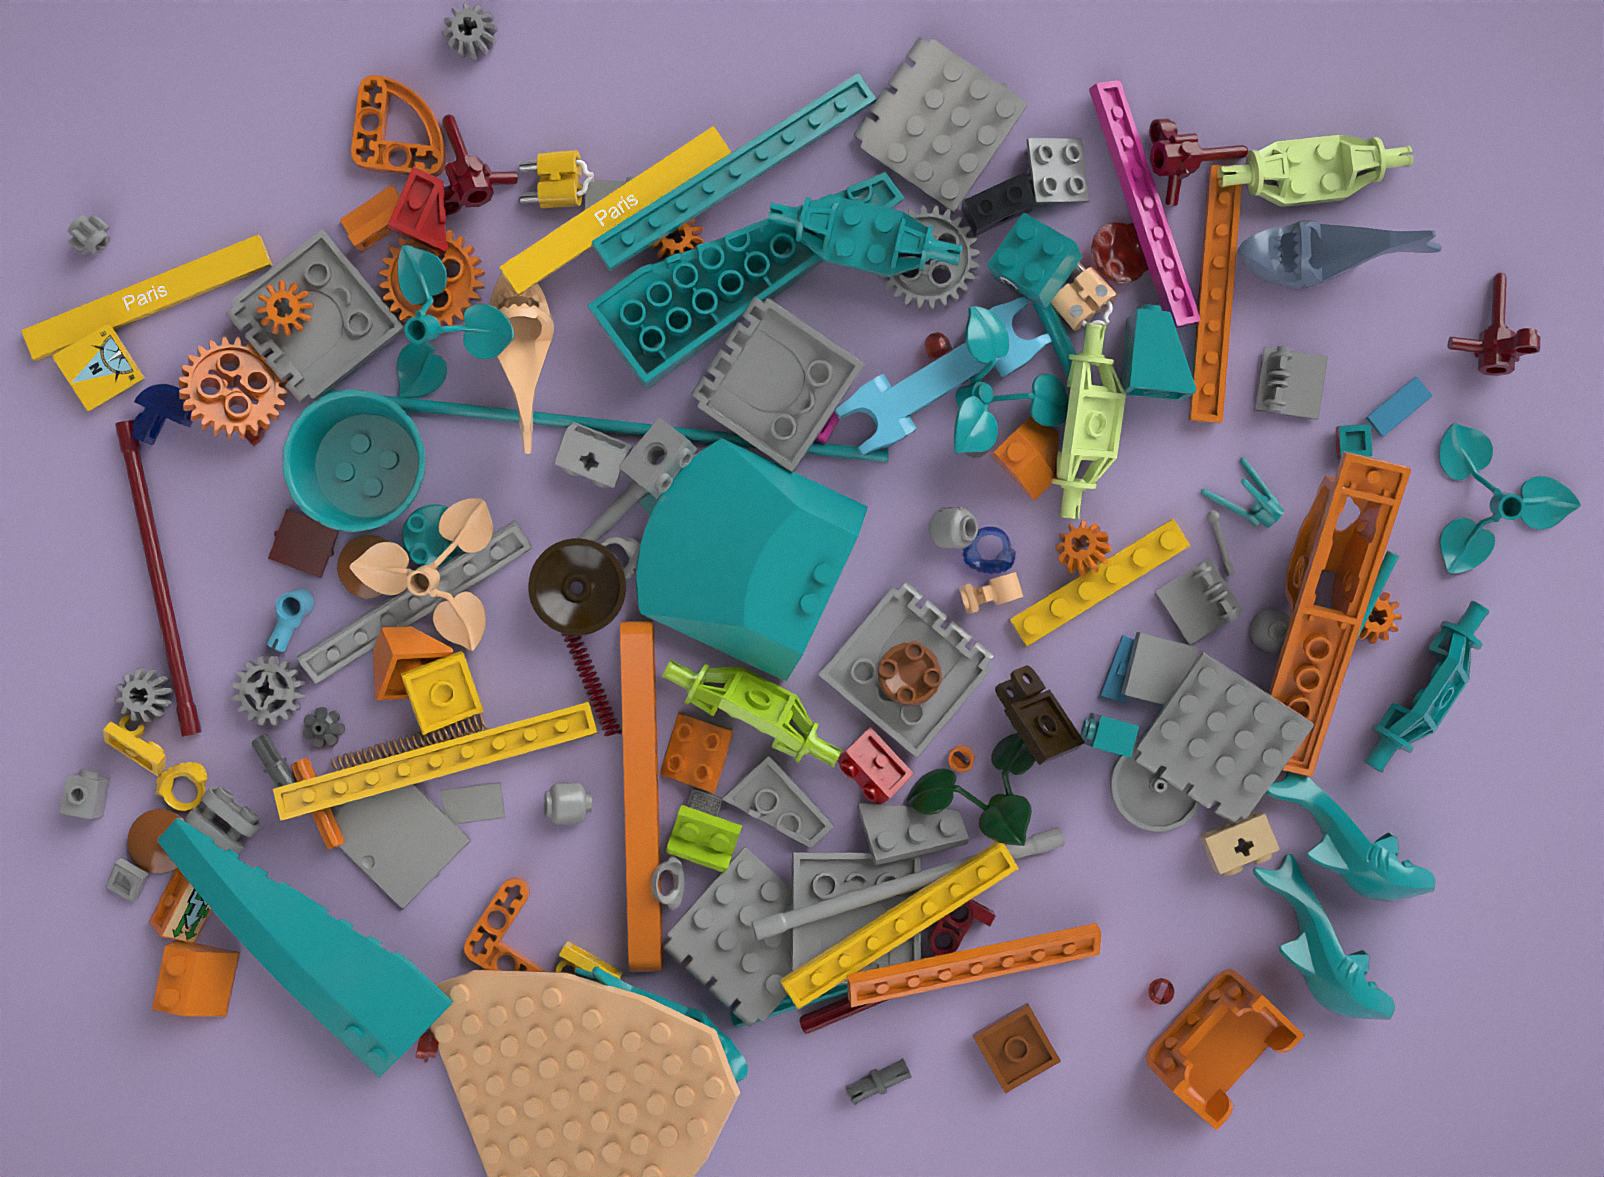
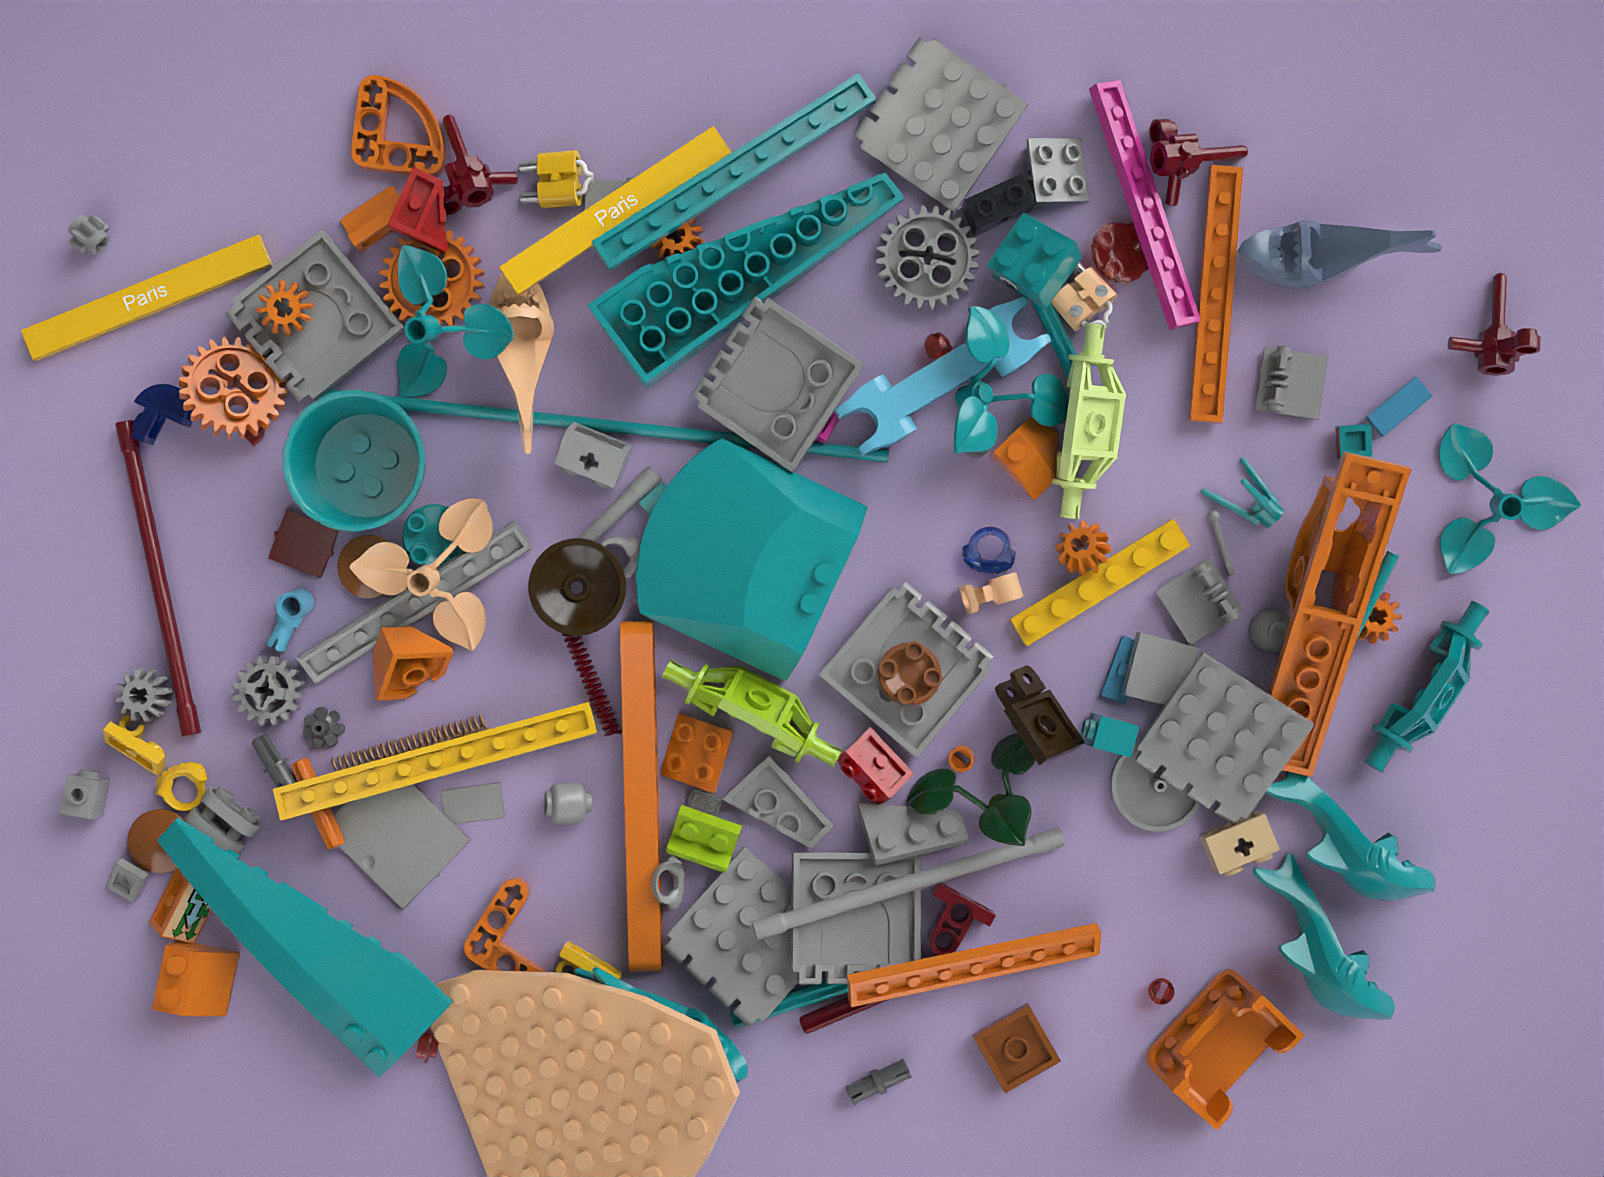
yellow tile [52,323,145,411] -> none
yellow tile [400,651,484,735] -> none
light grey gear [442,2,498,60] -> none
light grey brick [618,417,697,499] -> none
teal plate [767,197,963,277] -> none
yellow tile [780,842,1019,1010] -> none
light grey head [928,507,978,549] -> none
teal slope [1120,304,1196,401] -> none
yellowish green plate [1217,135,1413,207] -> none

